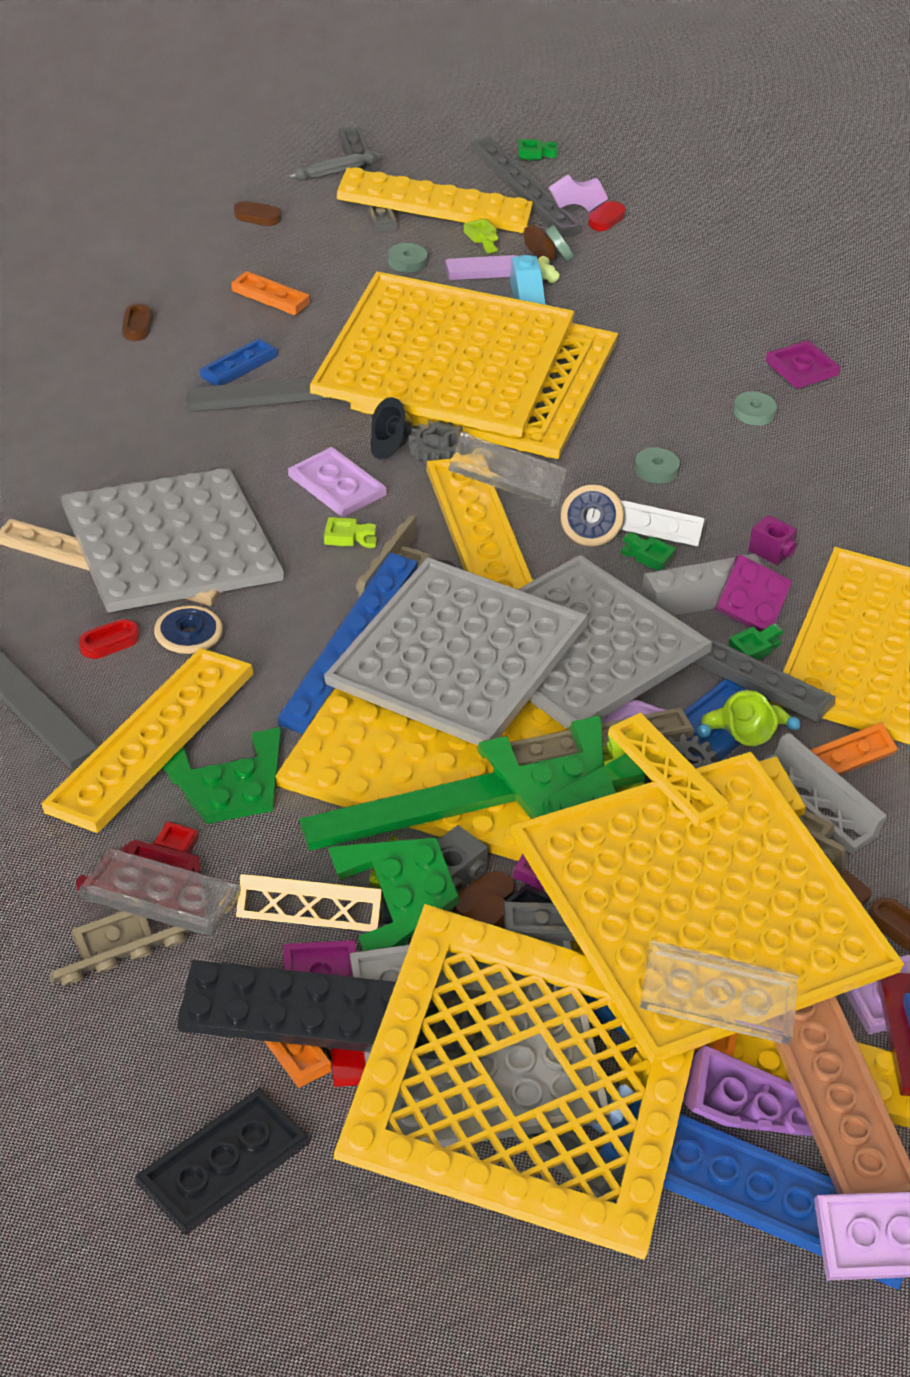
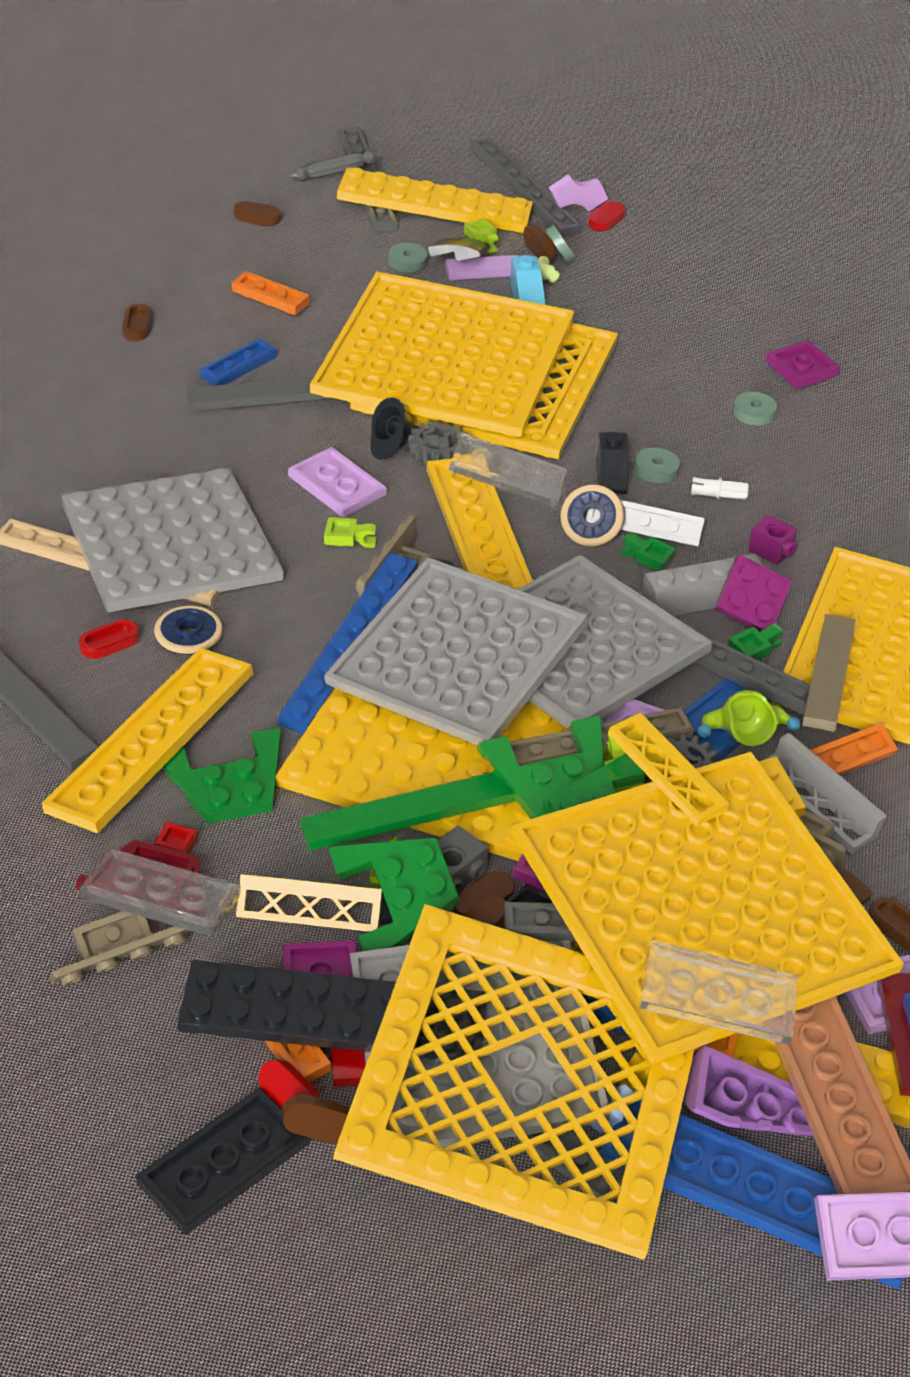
green plate [517,139,558,161] -> none
none -> red tile [258,1059,321,1109]
none -> reddish brown tile [281,1094,350,1144]
none -> slope [428,238,490,261]
none -> black slope [596,432,629,494]
none -> white axle [691,477,749,500]
none -> dark tan tile [802,614,856,732]

